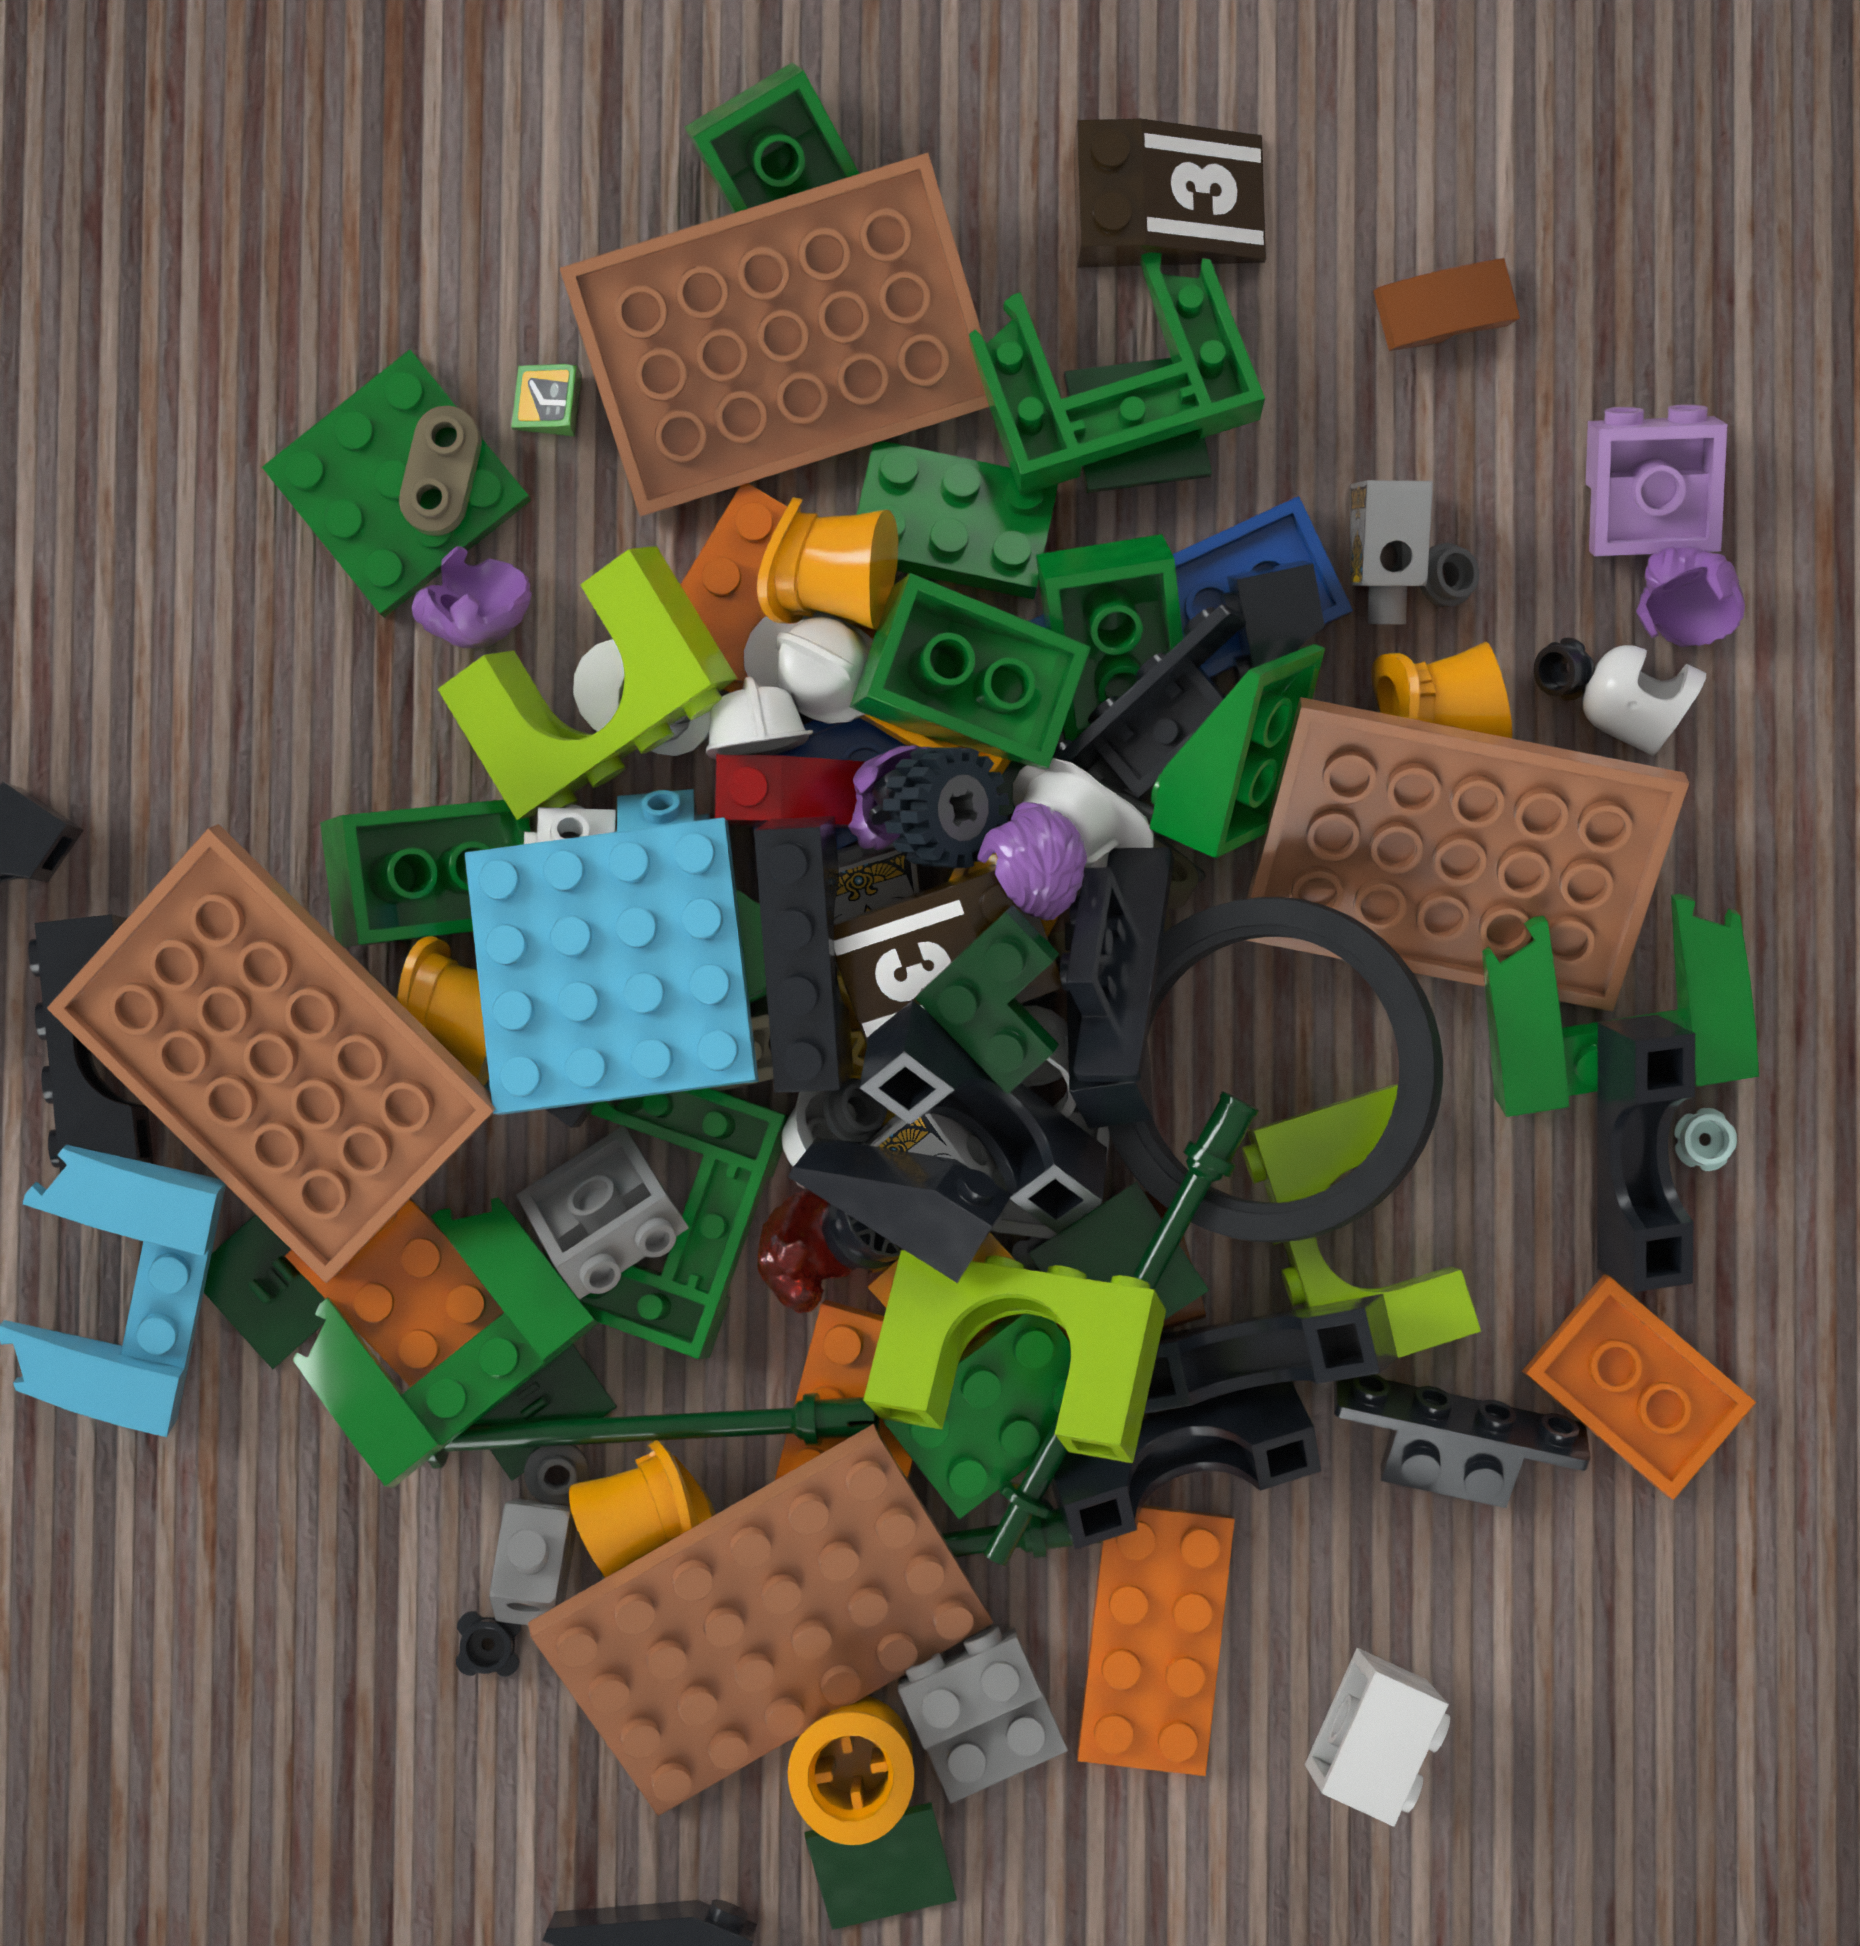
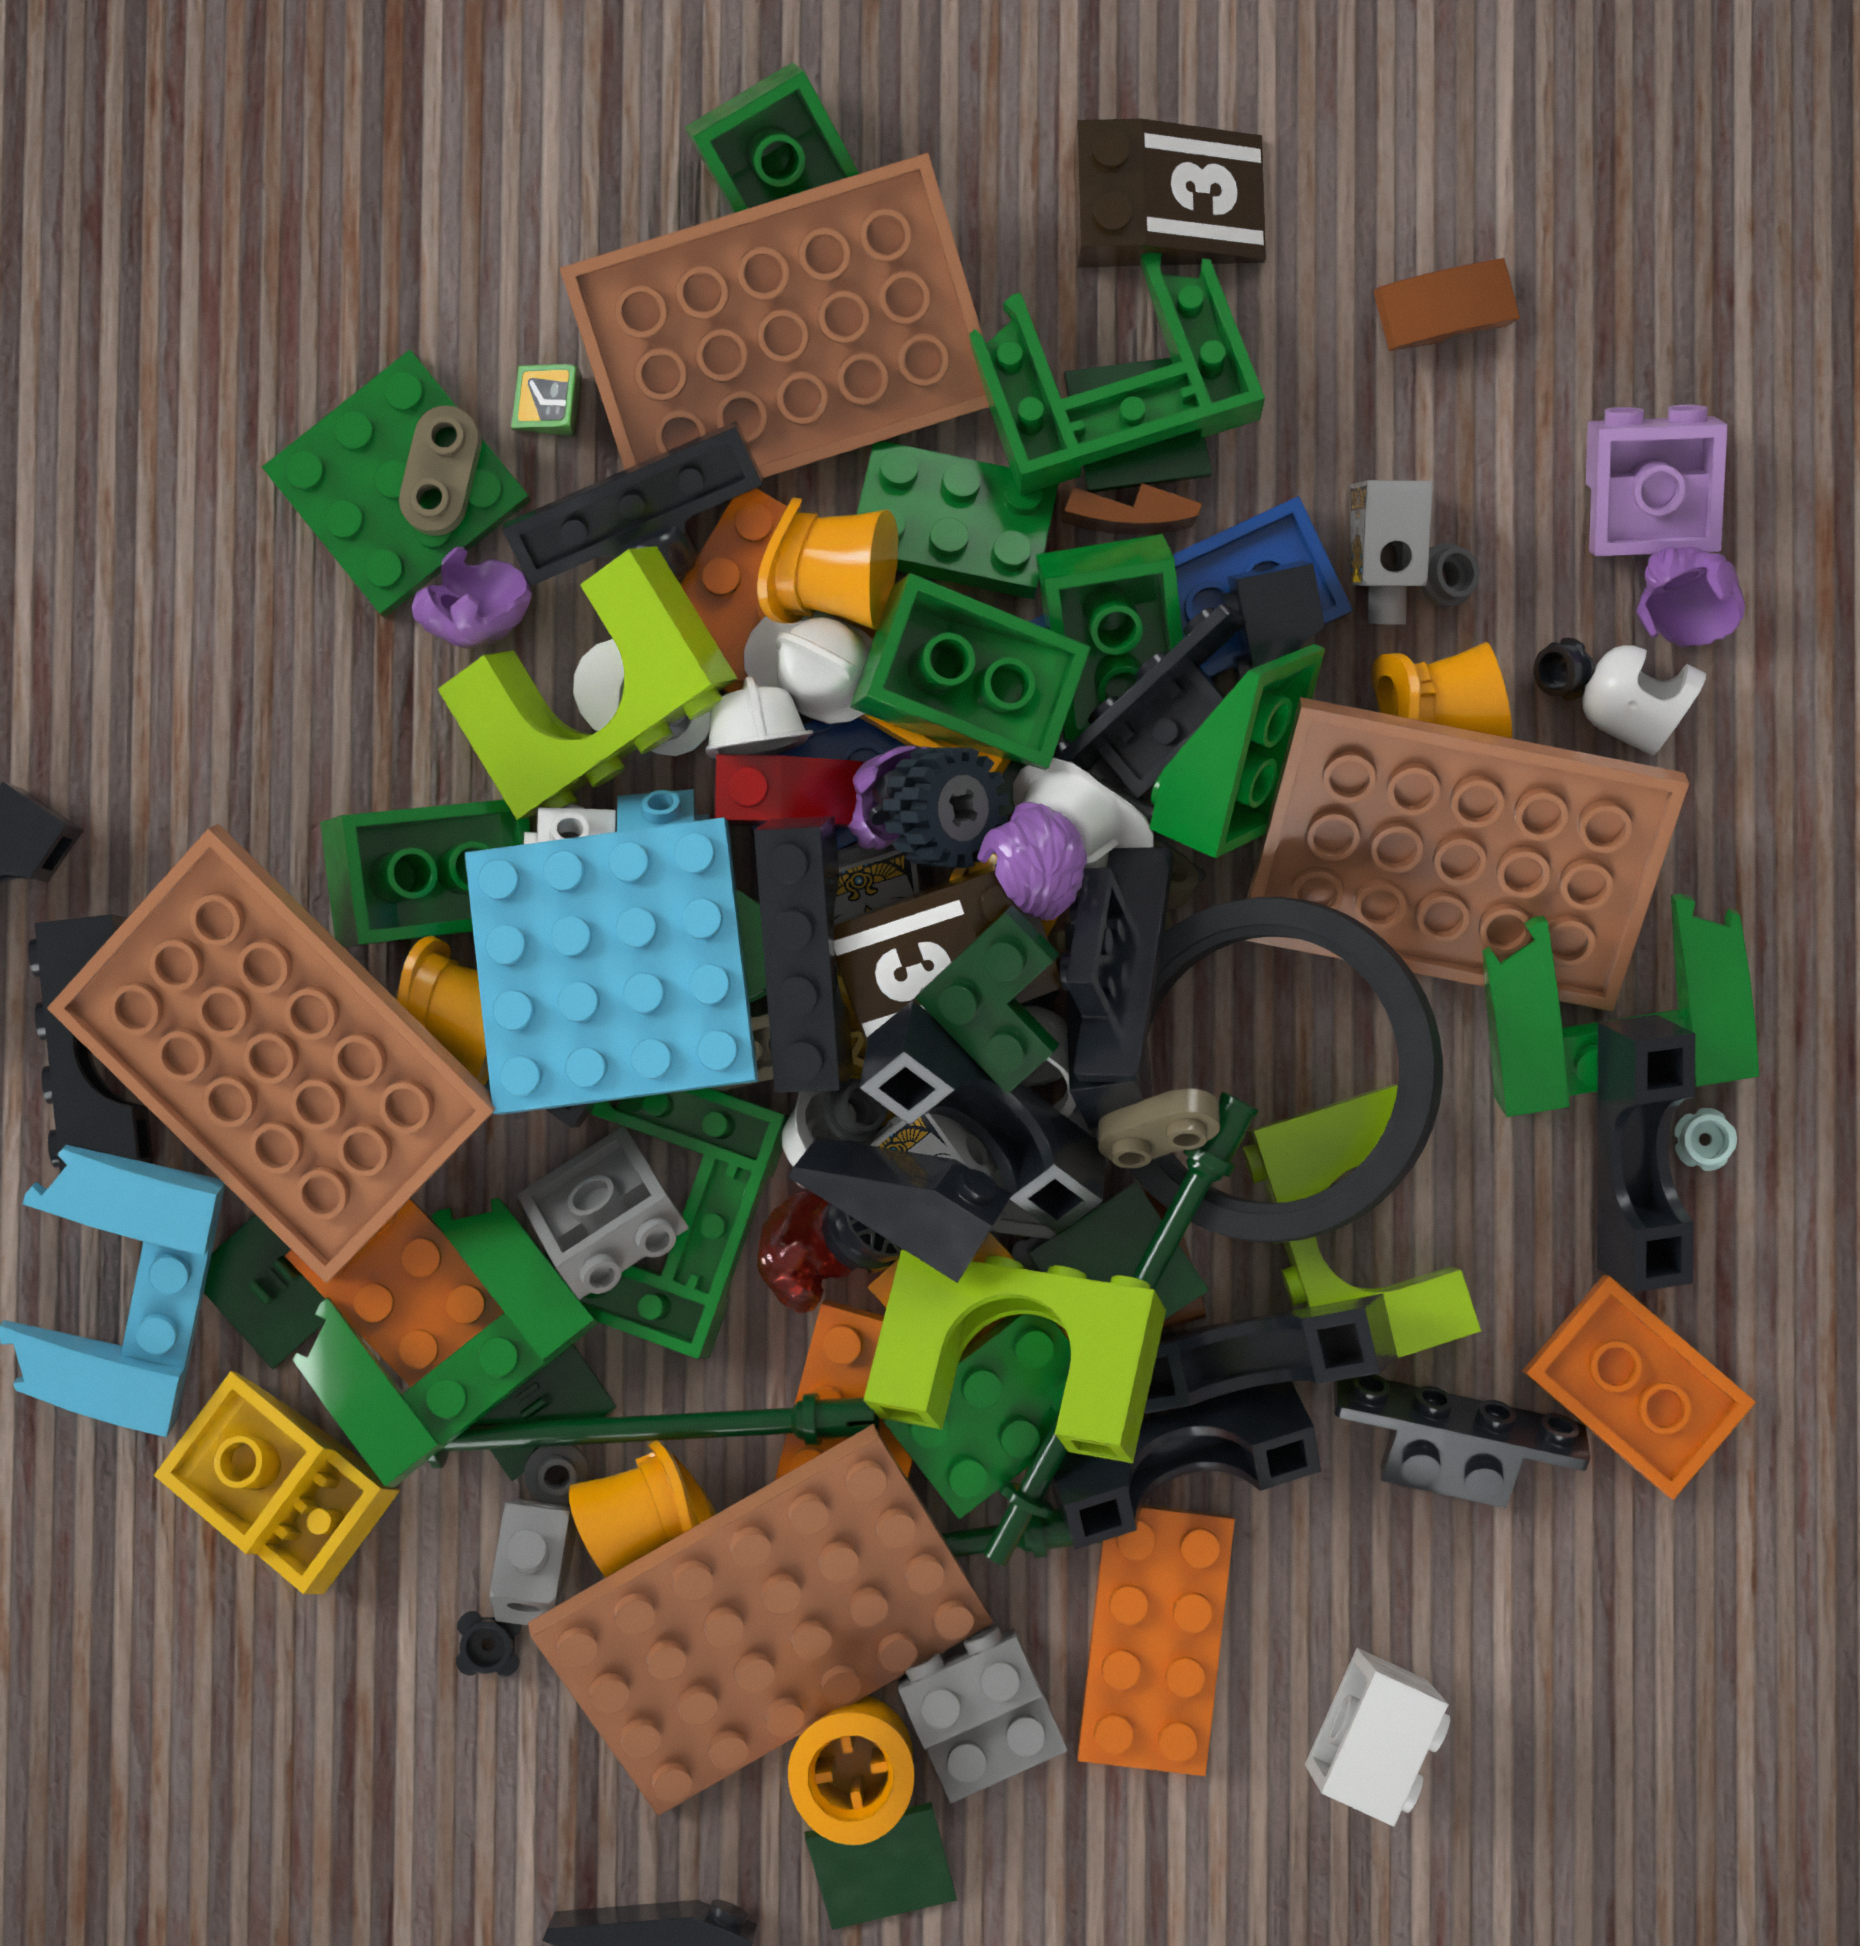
none -> yellow slope [154,1371,400,1594]
none -> black plate [502,421,763,586]
none -> dark orange slope [1062,483,1202,535]
none -> dark tan plate [1098,1089,1220,1168]

